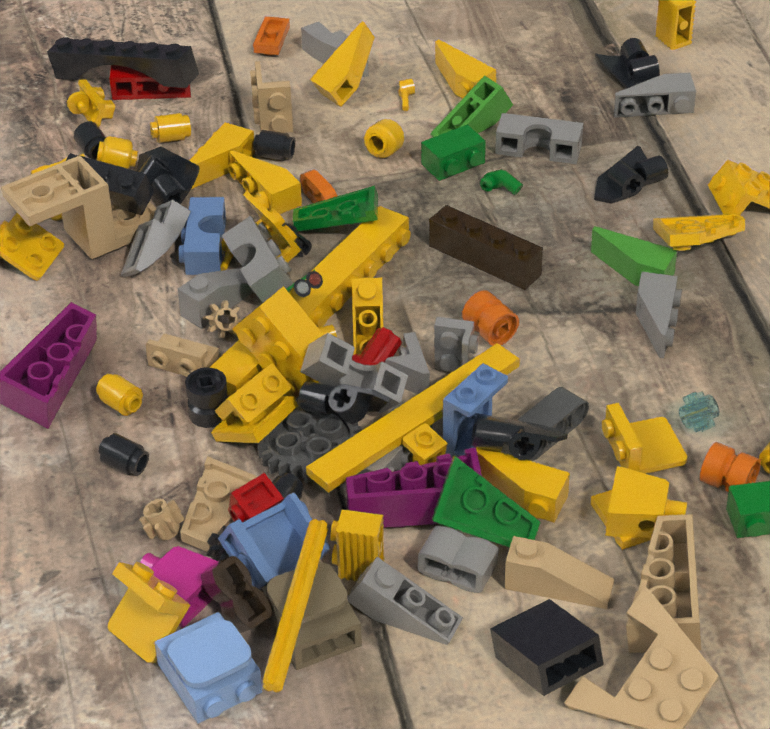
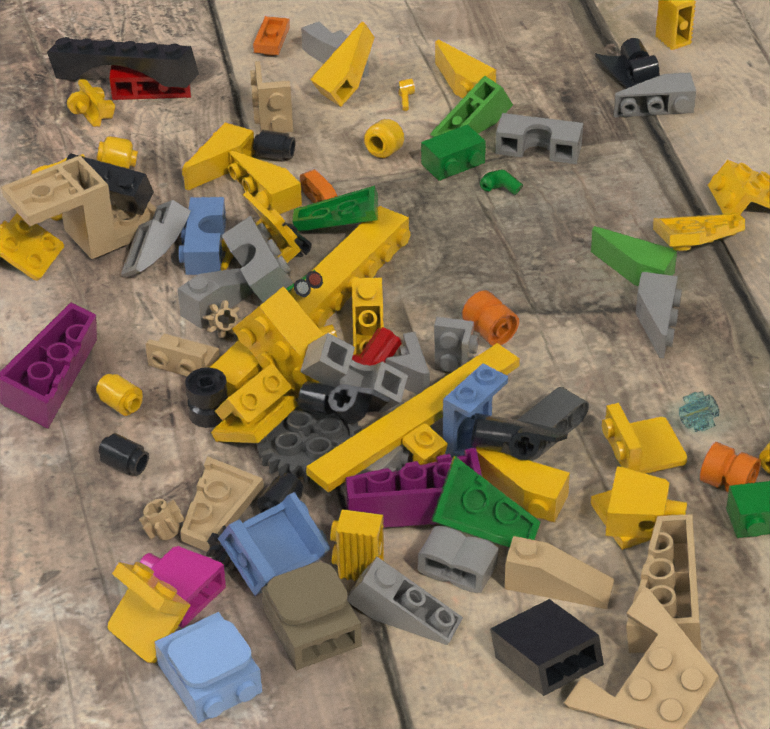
black brick [74,121,106,160] -> none
black panel [137,146,200,204] -> none
yellow brick [150,113,191,143] -> none
dark brown brick [201,555,272,633] -> none
red bracket [228,472,284,523] -> none
yellow axle [262,519,328,693] -> none
dark brown brick [429,205,543,290] -> none
black panel [594,146,668,204] -> none

